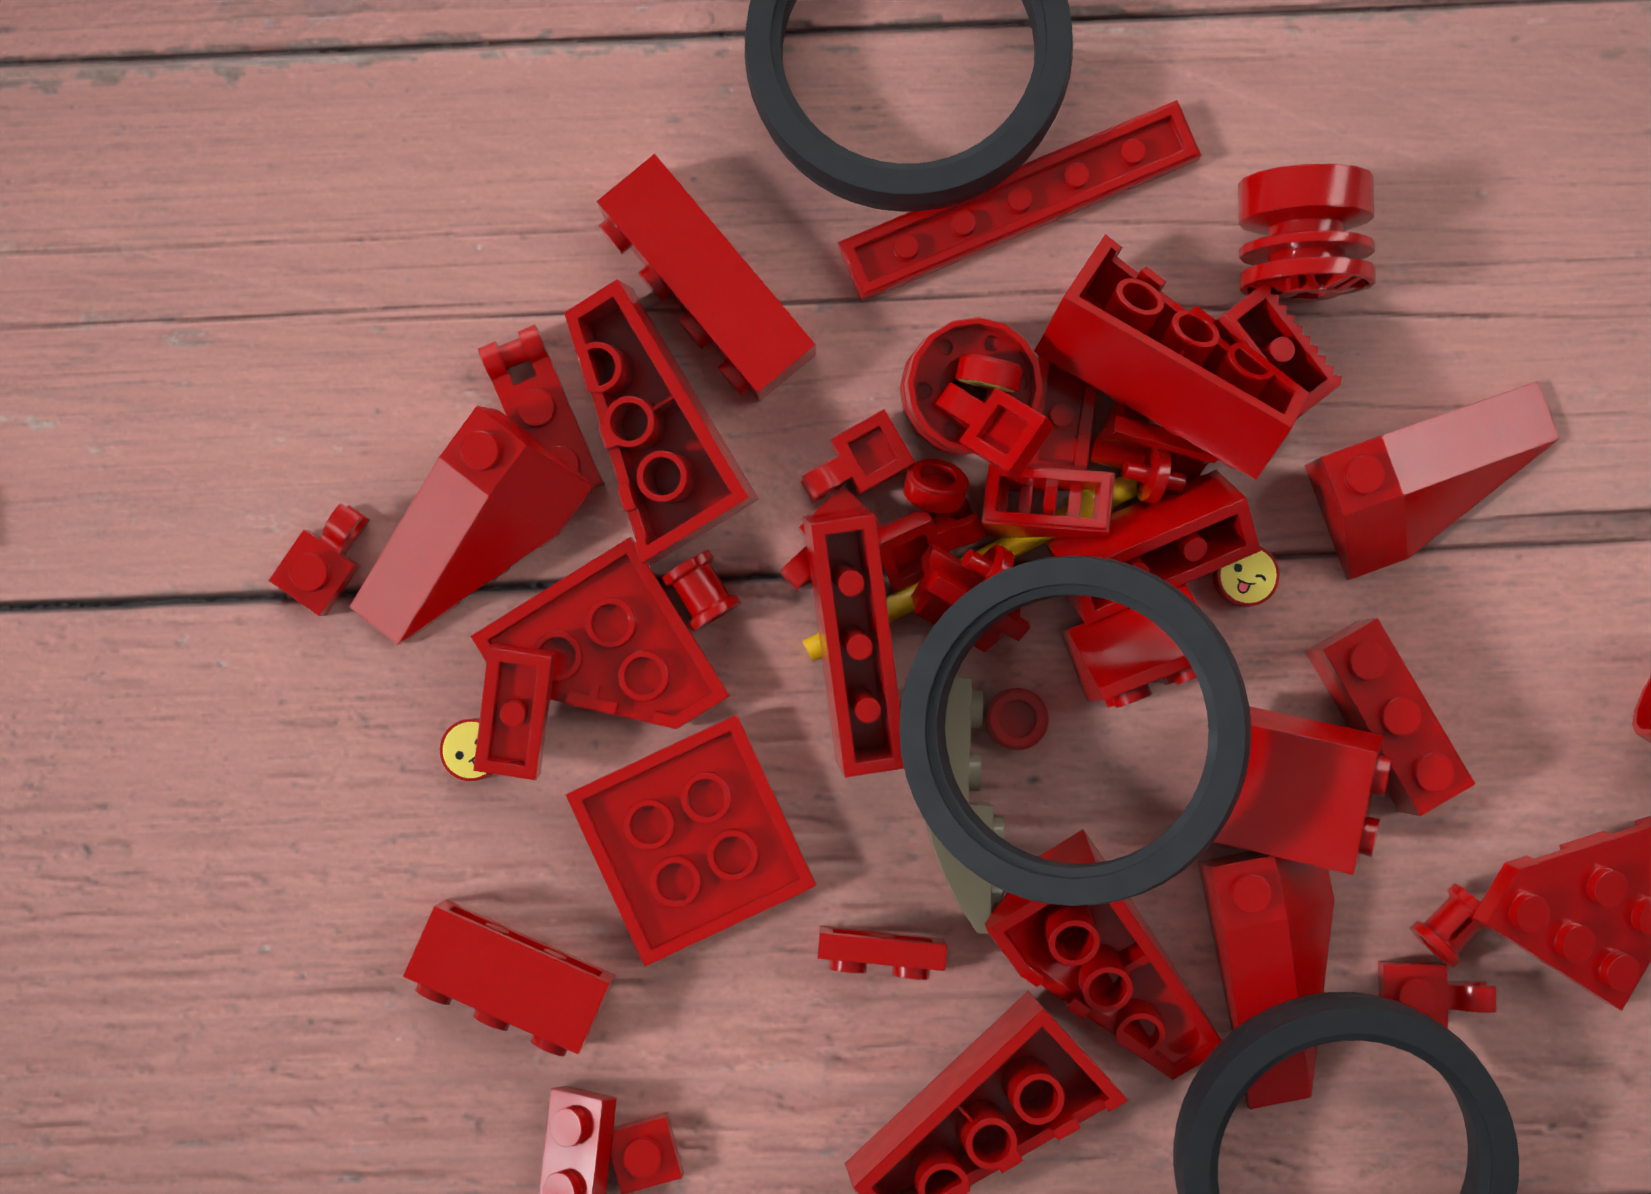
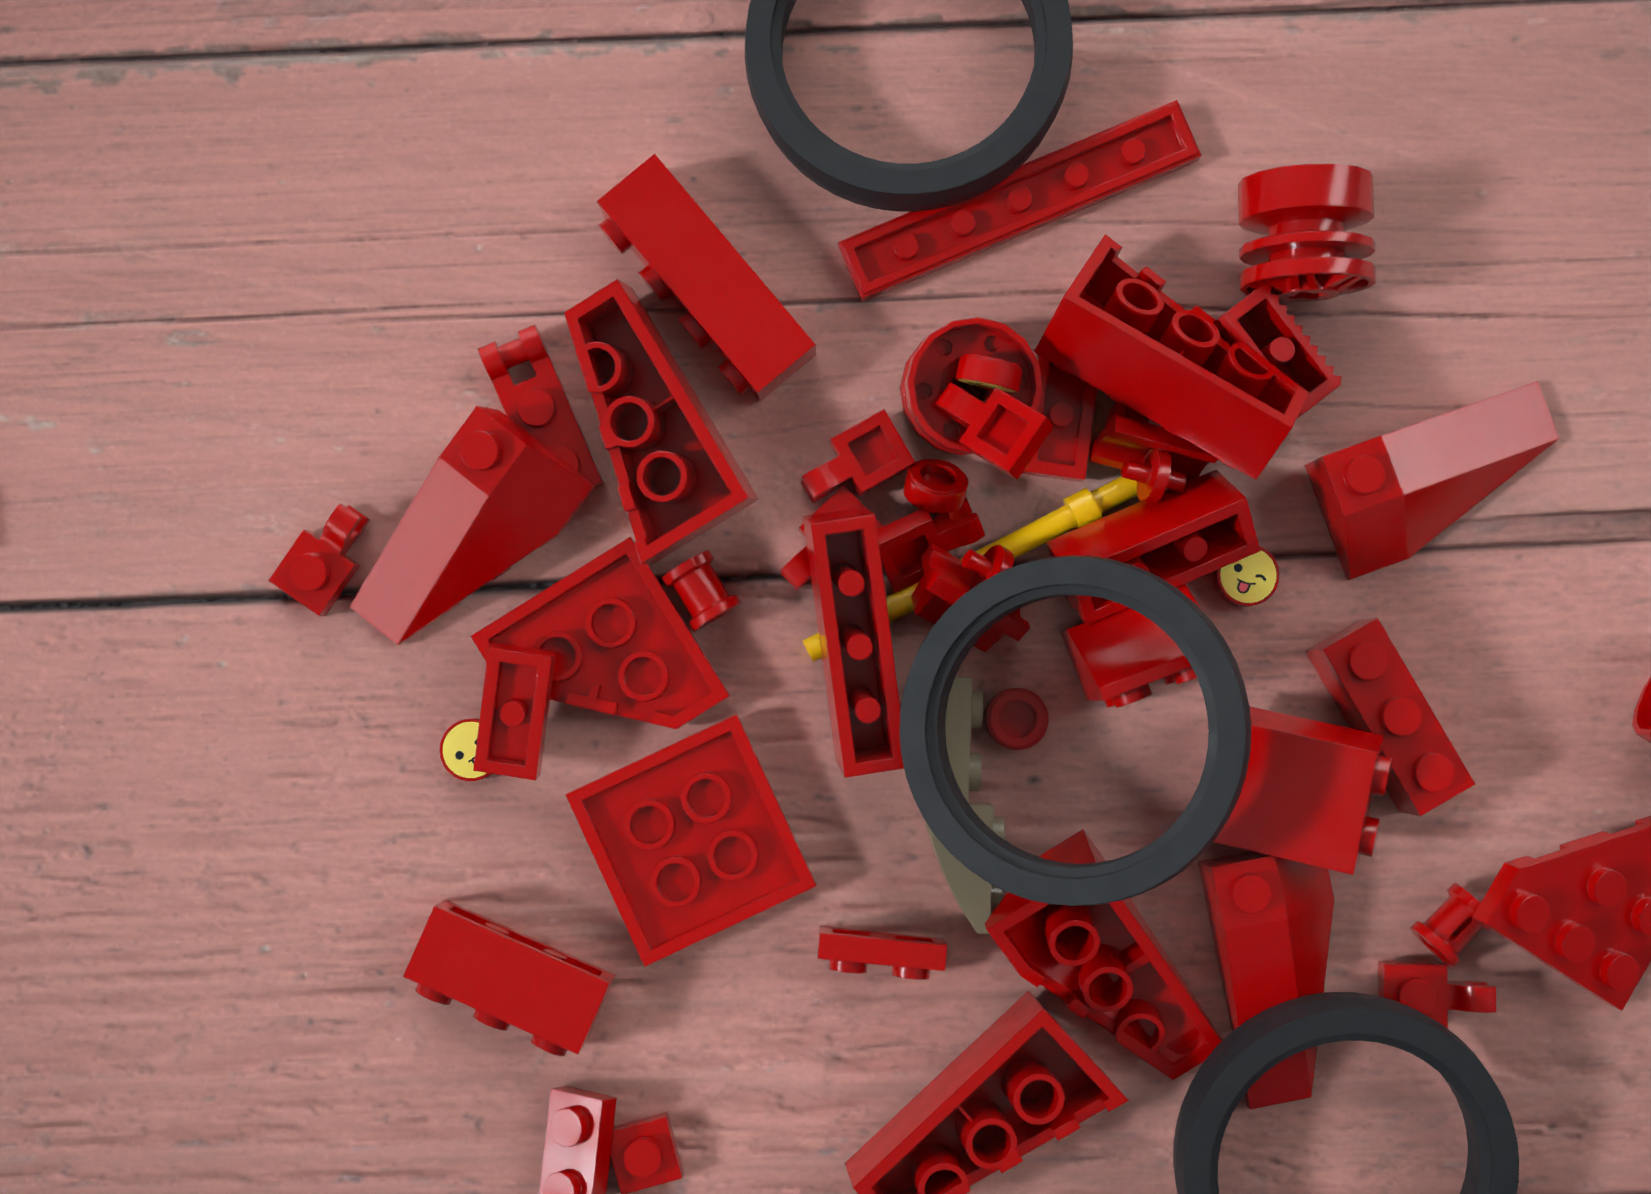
red slope [982,464,1115,538] -> none

